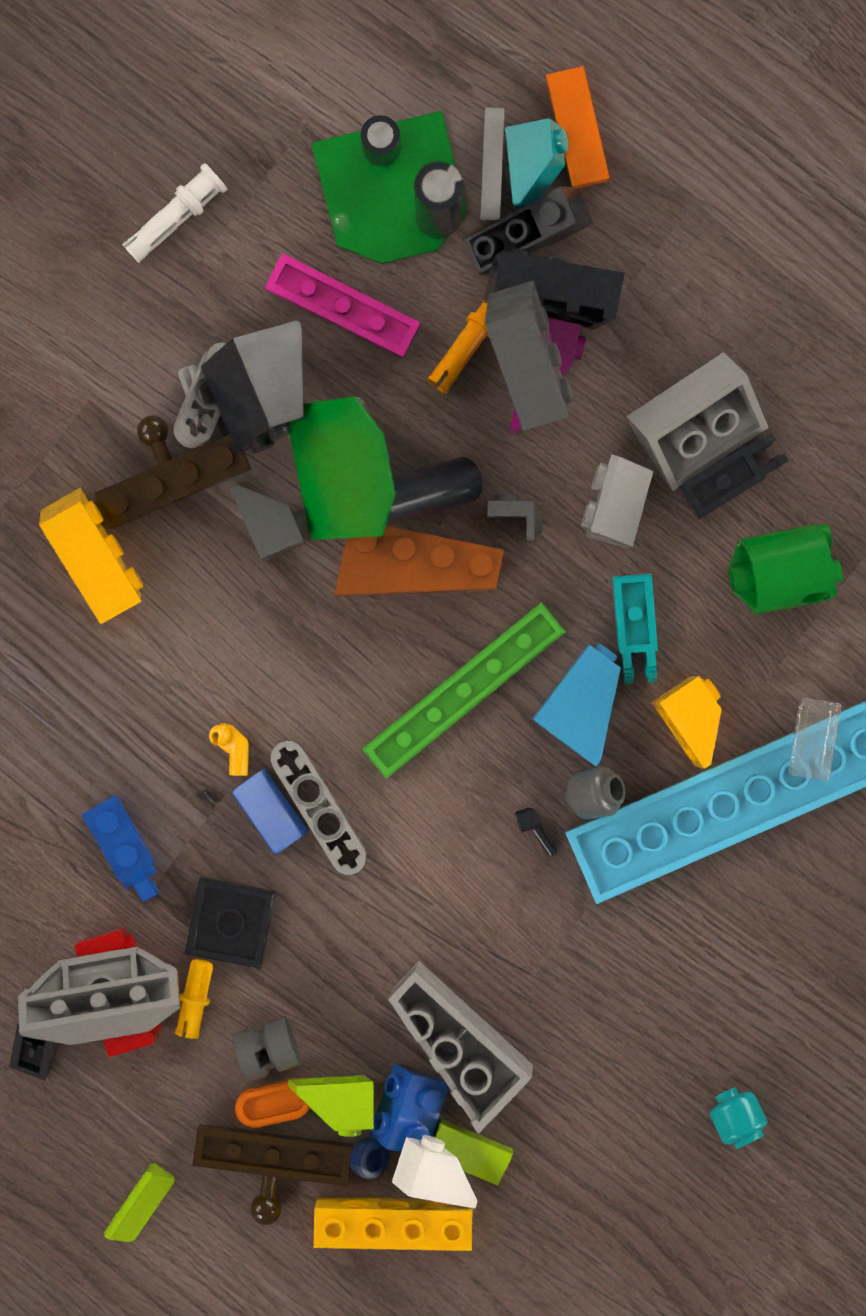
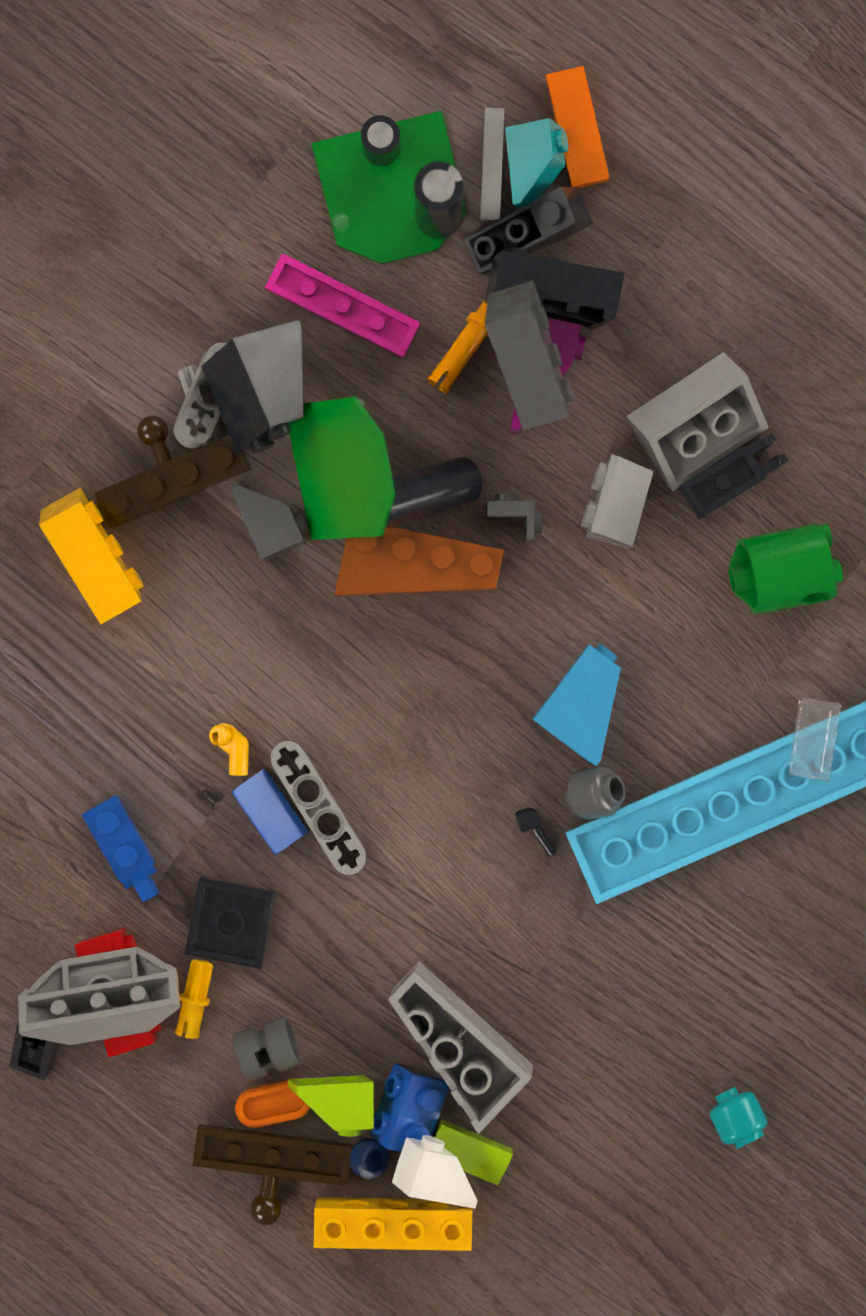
lime slope [104,1163,175,1242] -> none
white pin [122,163,228,263] -> none
bright green tile [362,602,566,779] -> none
teal hinge [612,573,658,685] -> none
yellow slope [651,676,722,769] -> none

